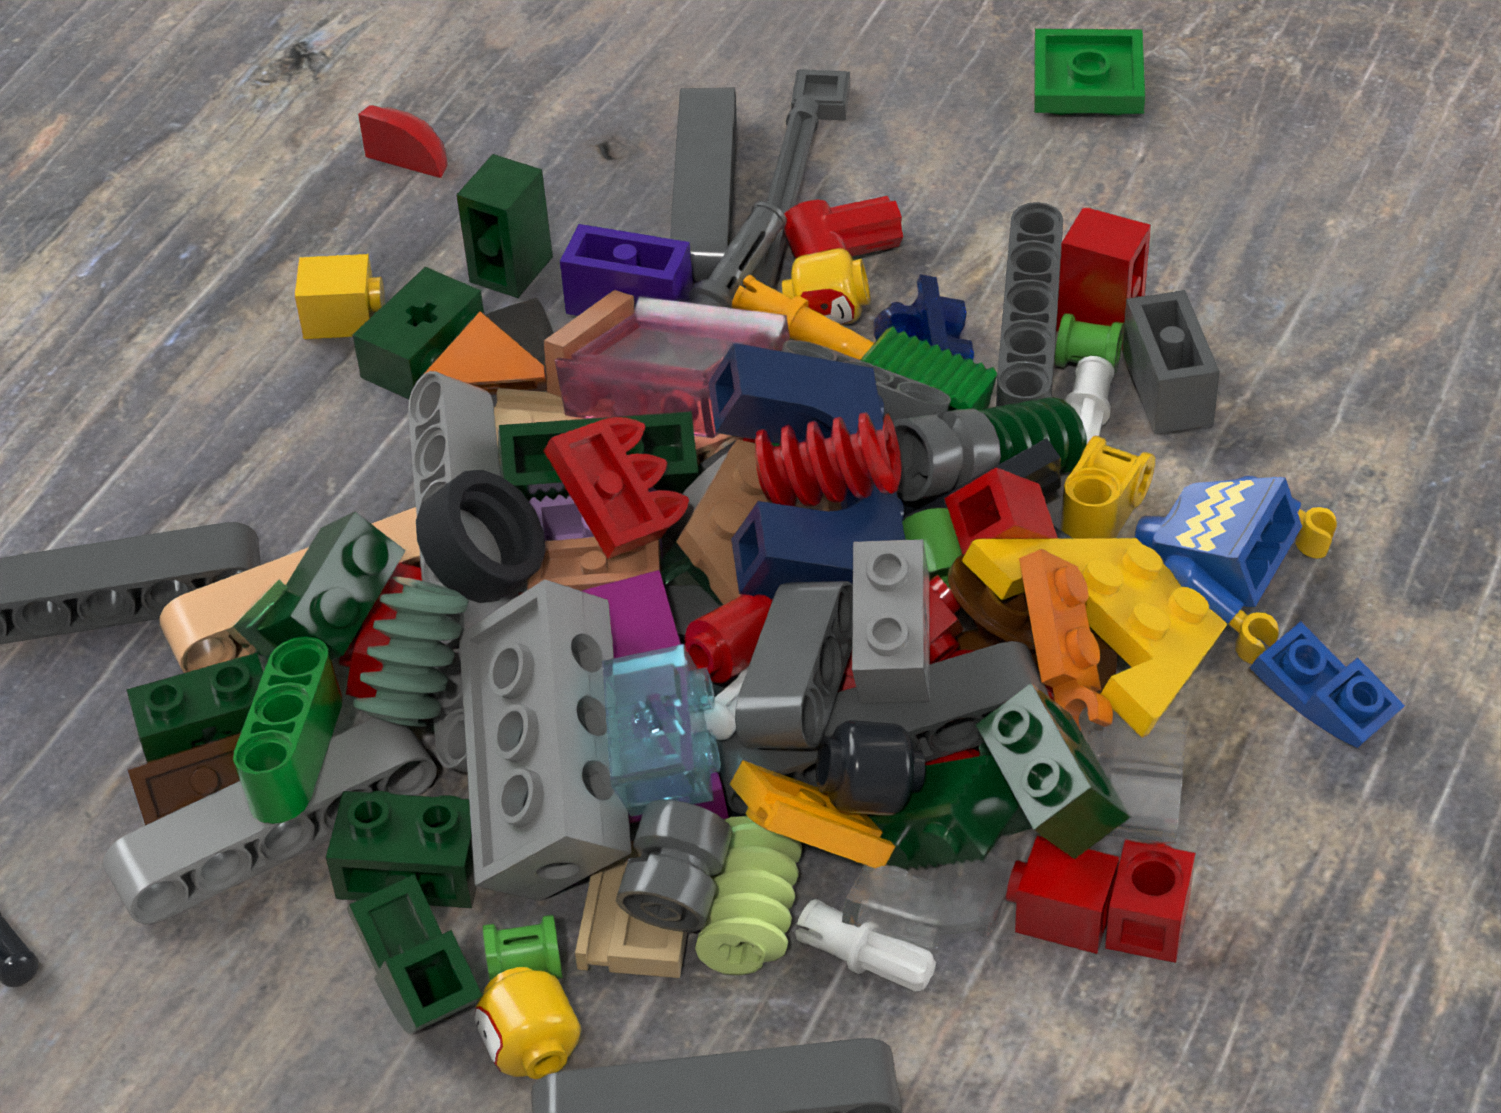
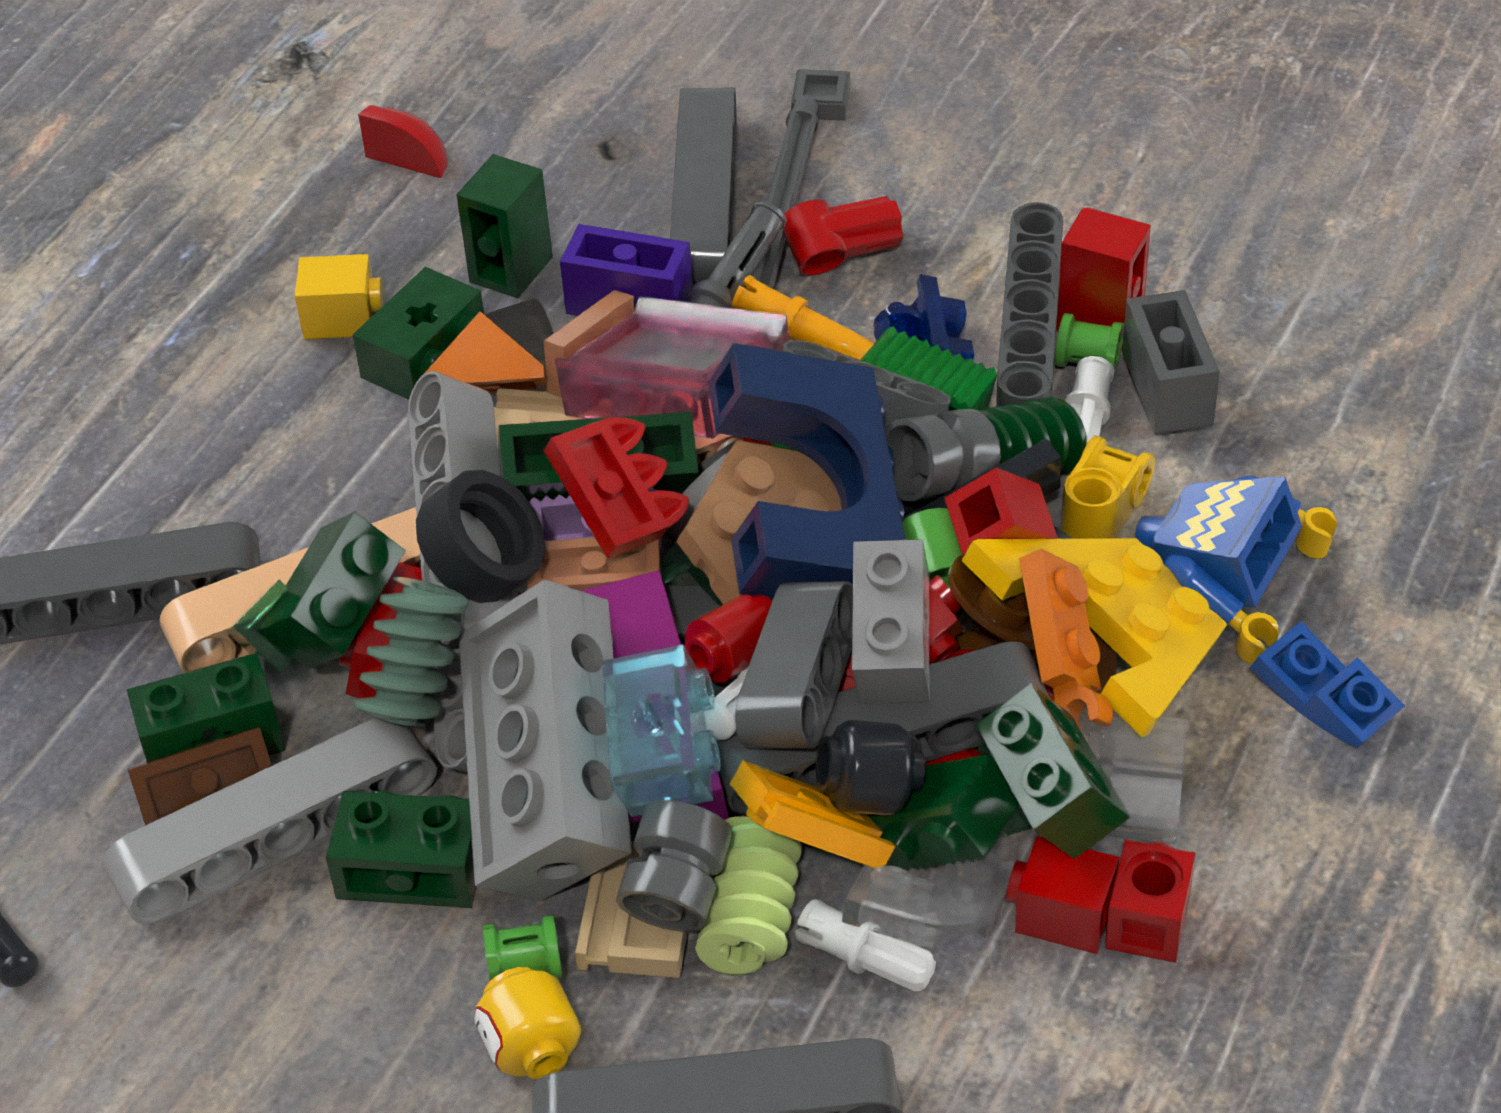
green beam [233,636,343,824] -> none
dark green brick [347,875,483,1034] -> none
red piece [755,412,902,507] -> none
yellow head [782,248,871,325] -> none
green plate [1034,28,1145,115] -> none

